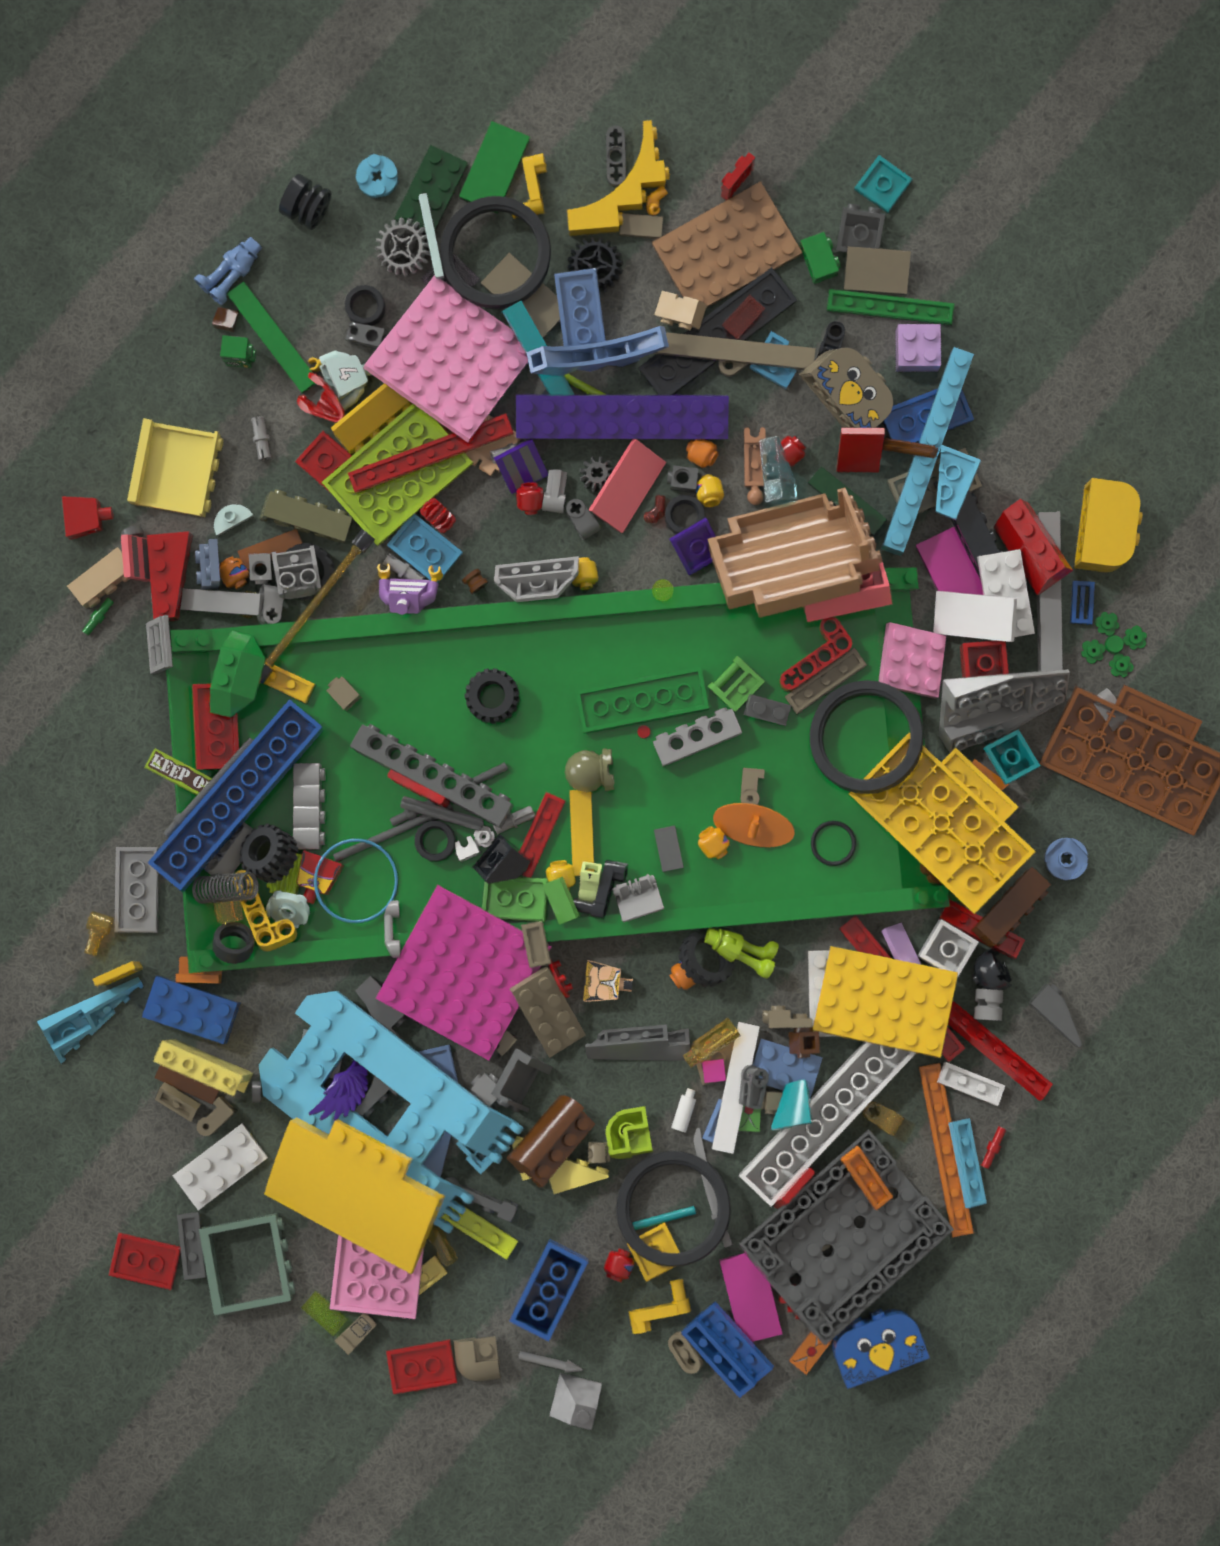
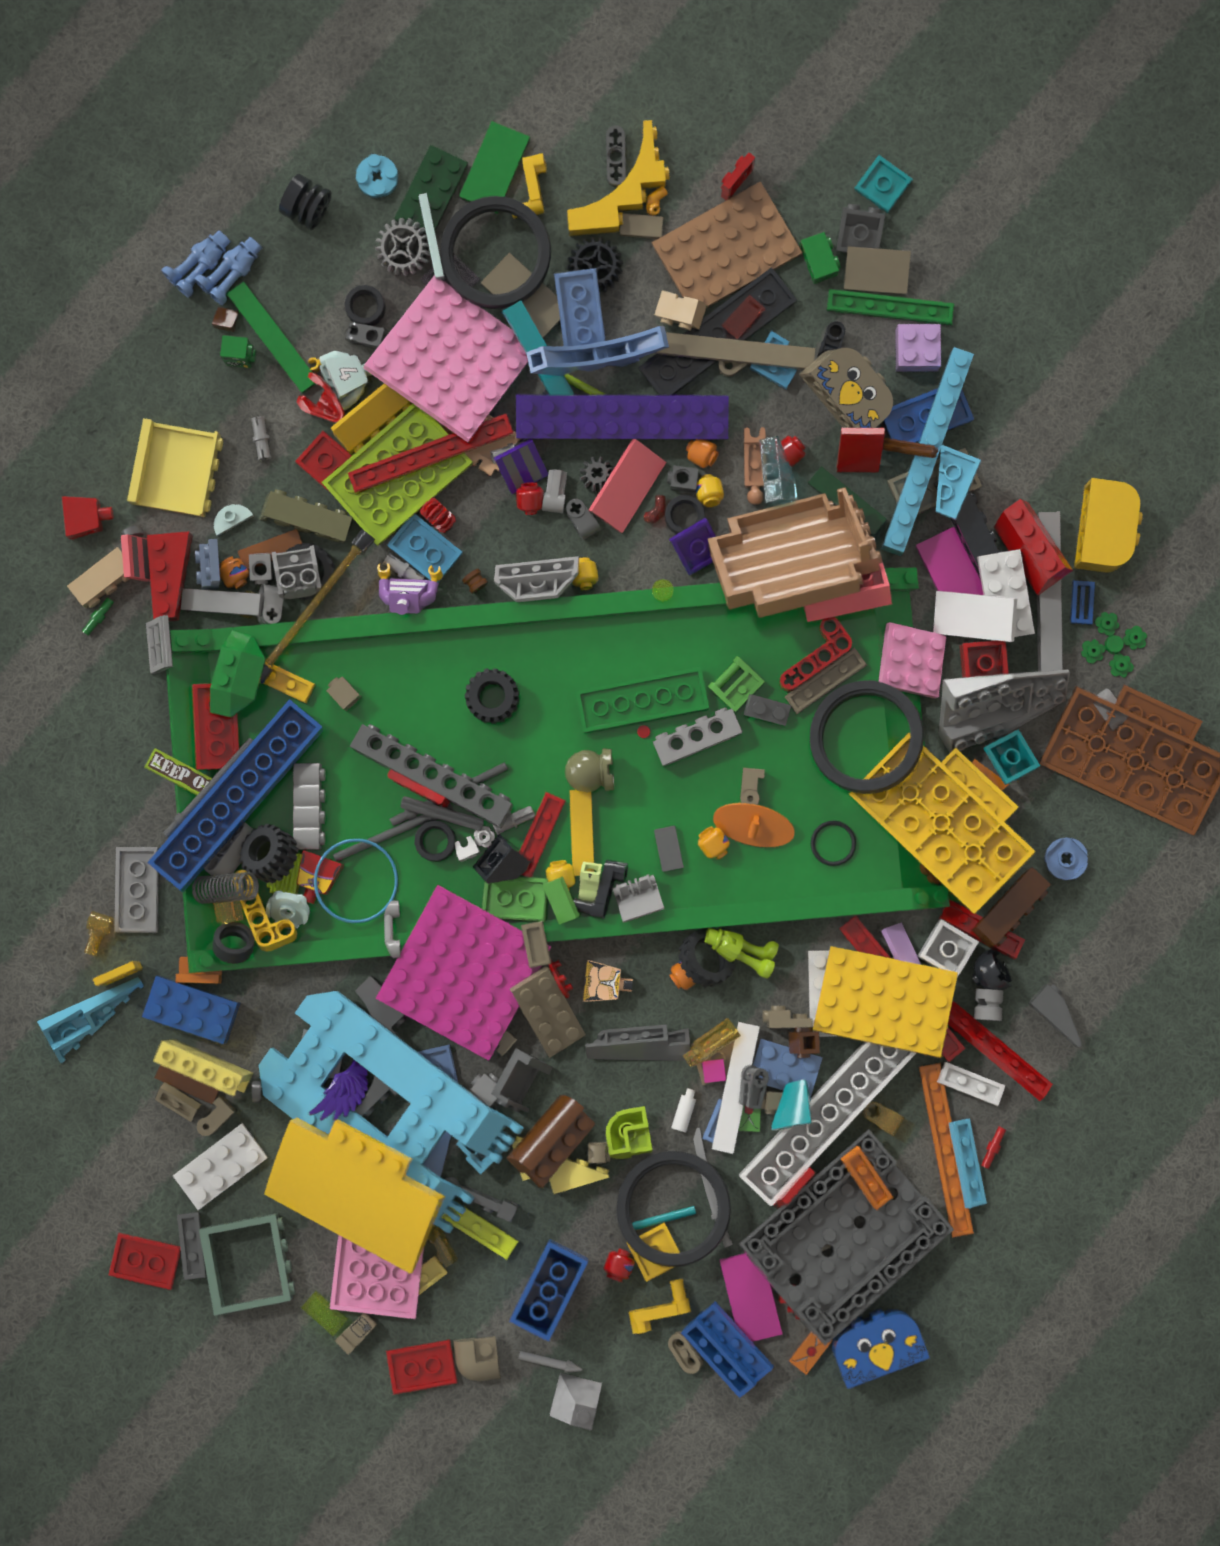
none -> medium blue piece [161,230,230,298]

